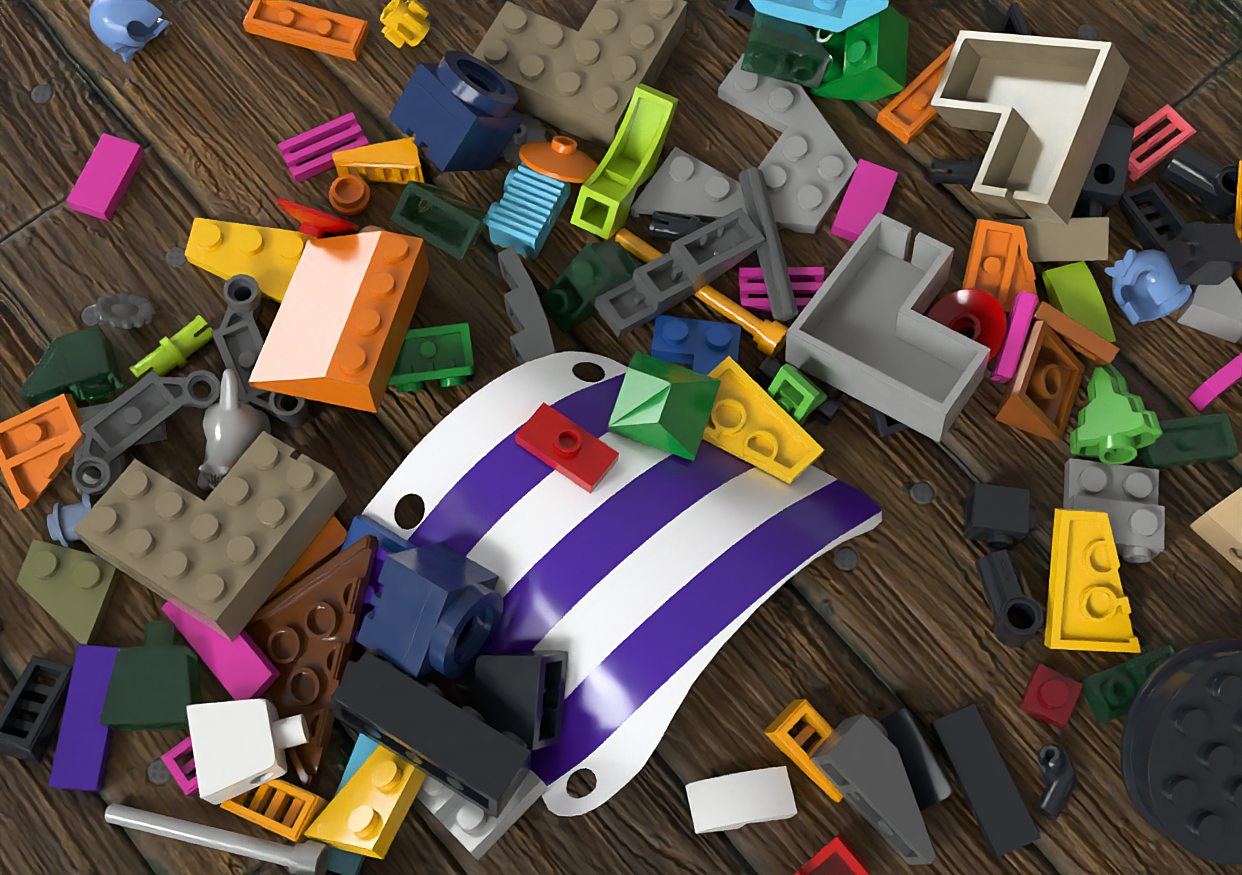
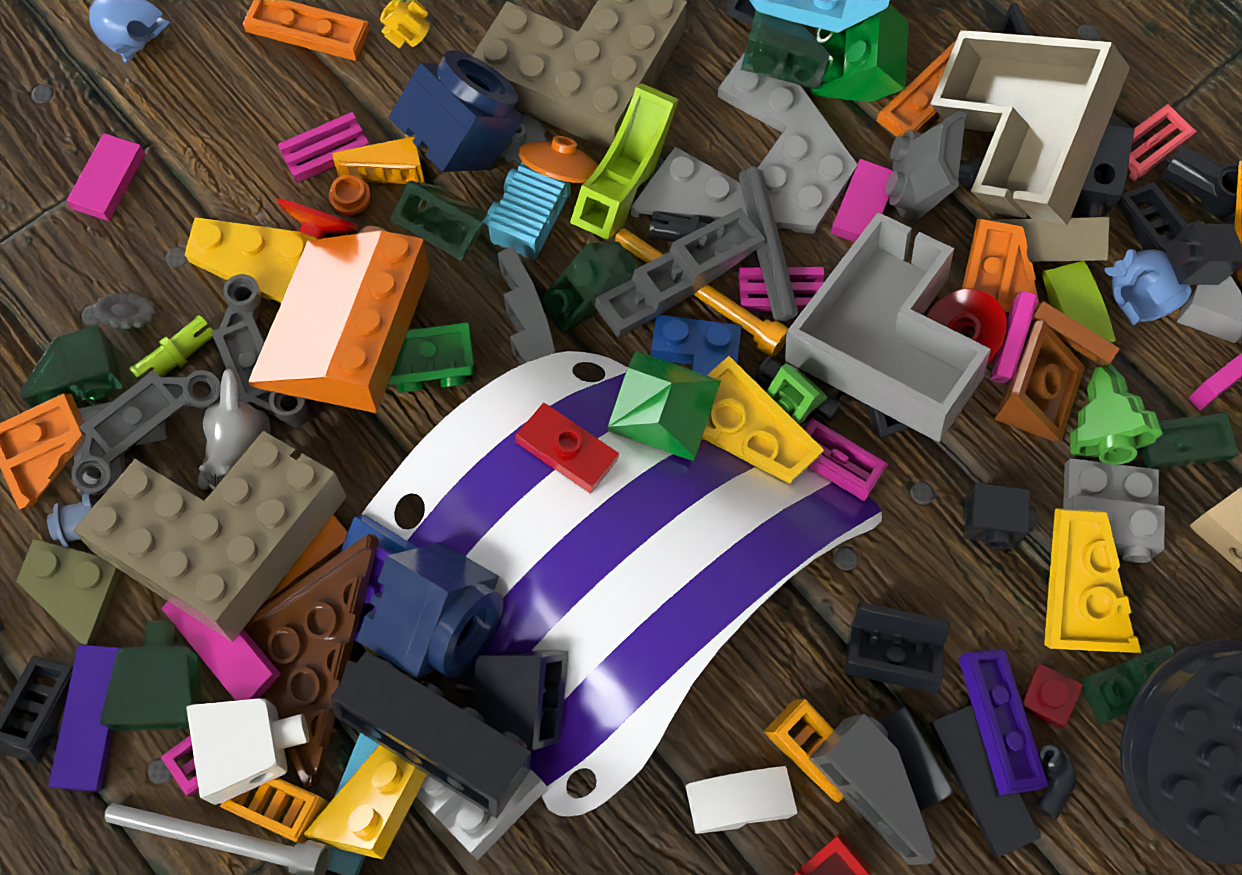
black piece [975,549,1044,648] -> none
none -> dark pink tile [804,418,888,501]
none -> black bracket [845,602,950,694]
none -> dark grey slope [885,111,967,222]
none -> dark purple tile [958,649,1048,796]

